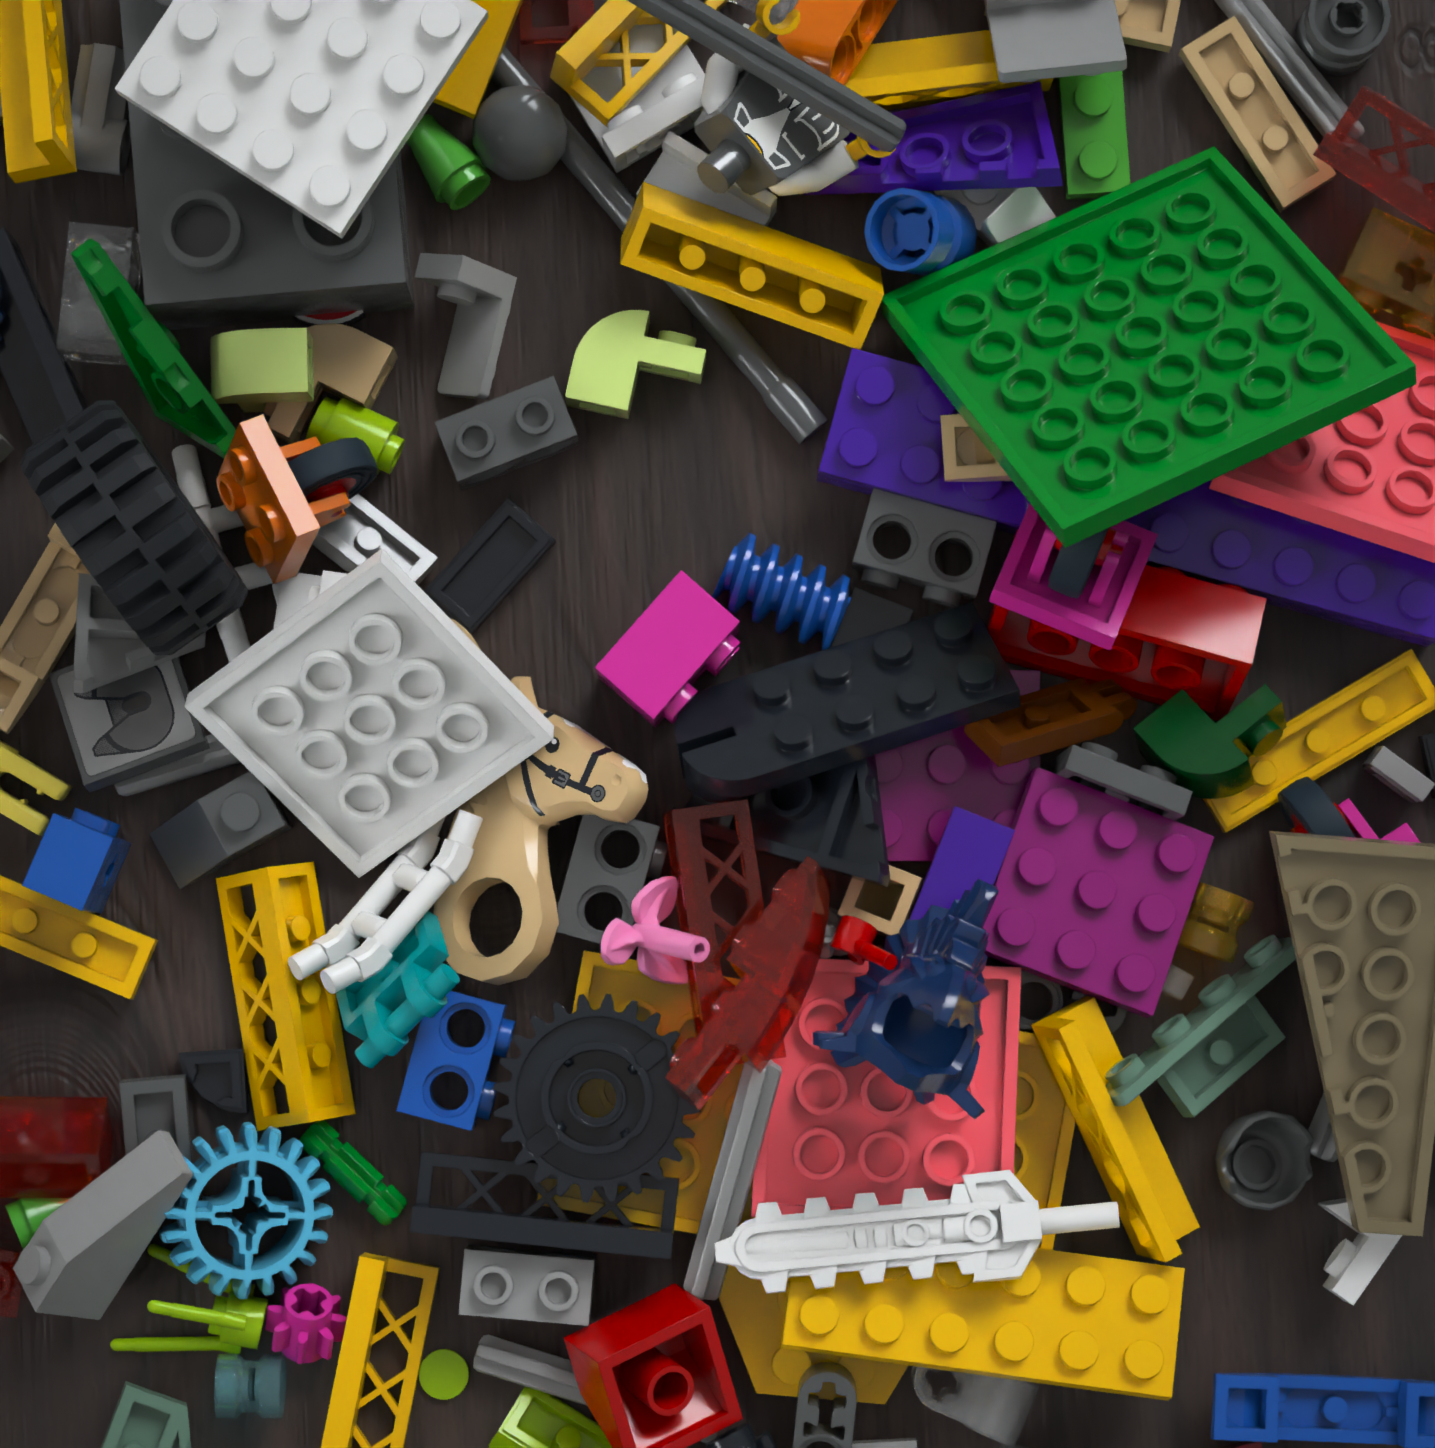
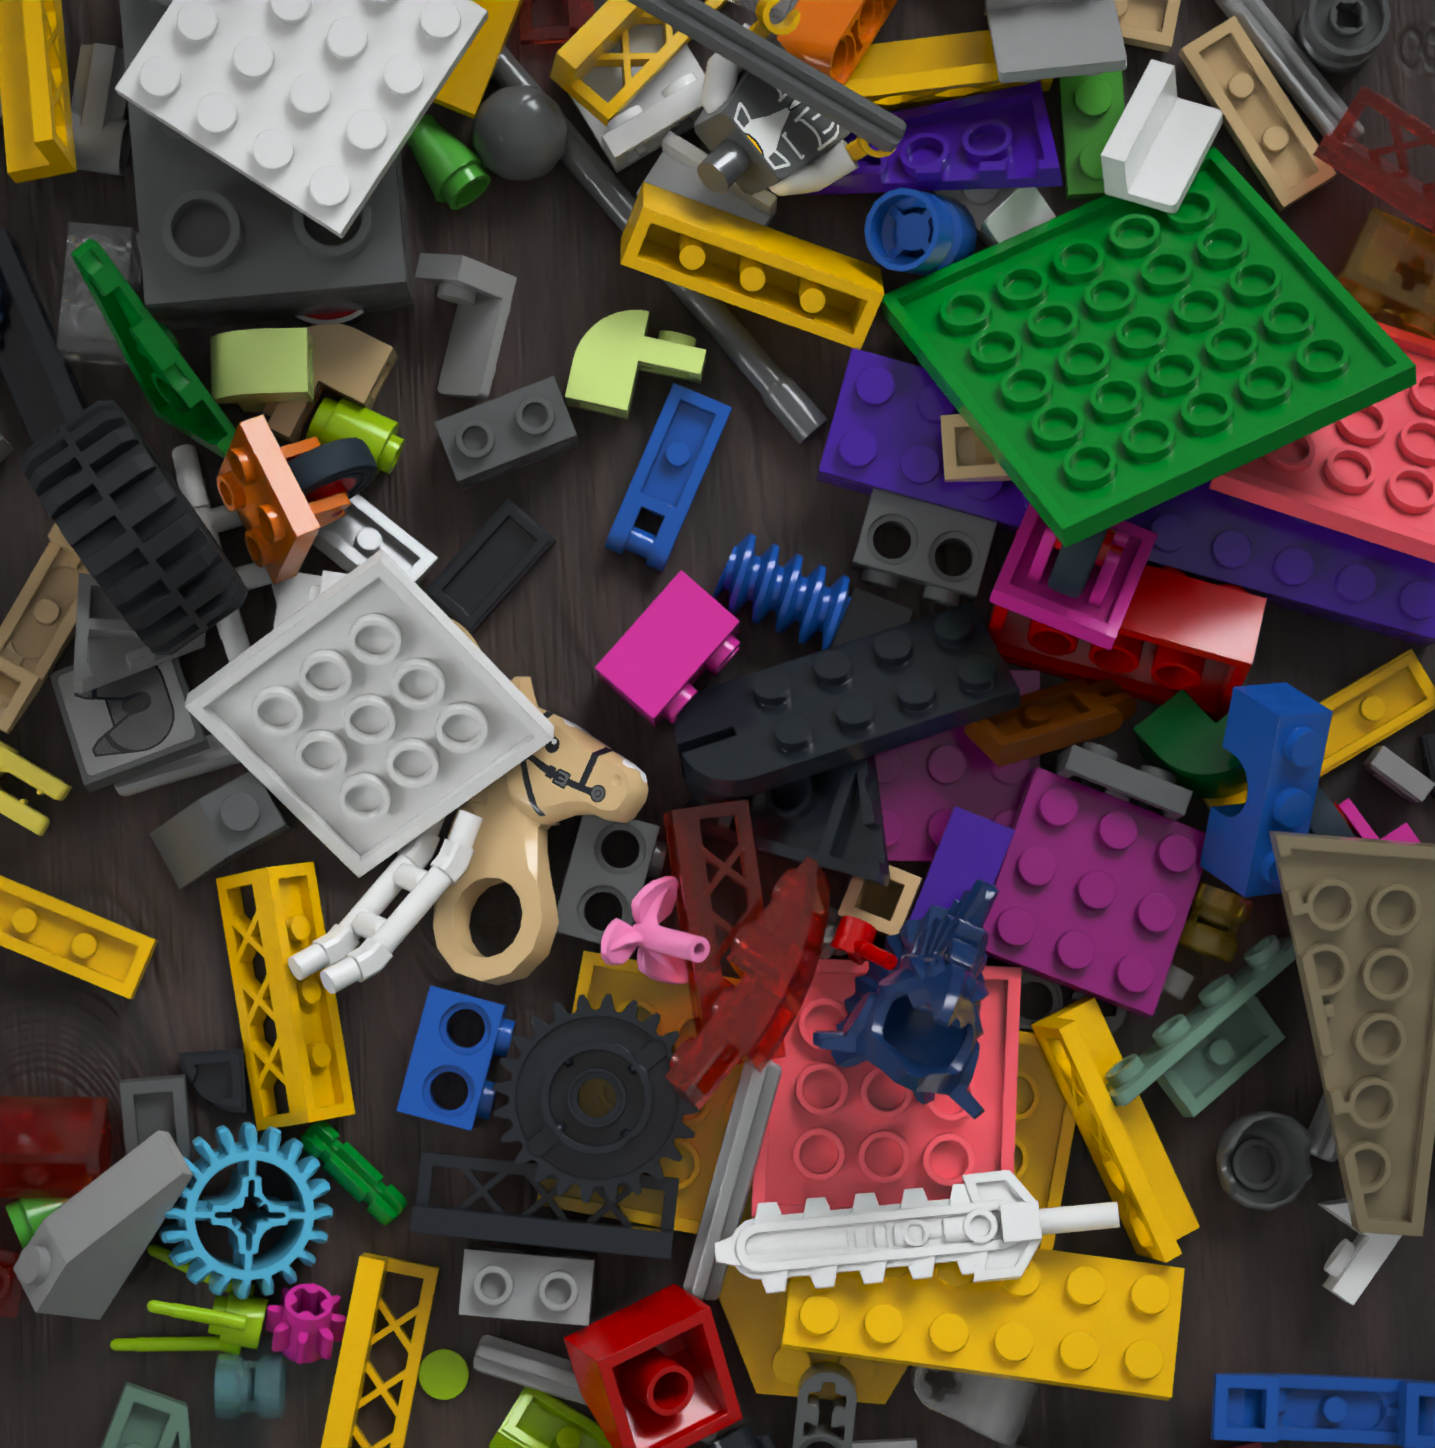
blue brick [22,807,132,914] -> none
teal plate [336,911,460,1068] -> none
none -> blue plate [604,383,732,572]
none -> white panel [1101,59,1223,213]
none -> blue arch [1200,682,1333,897]

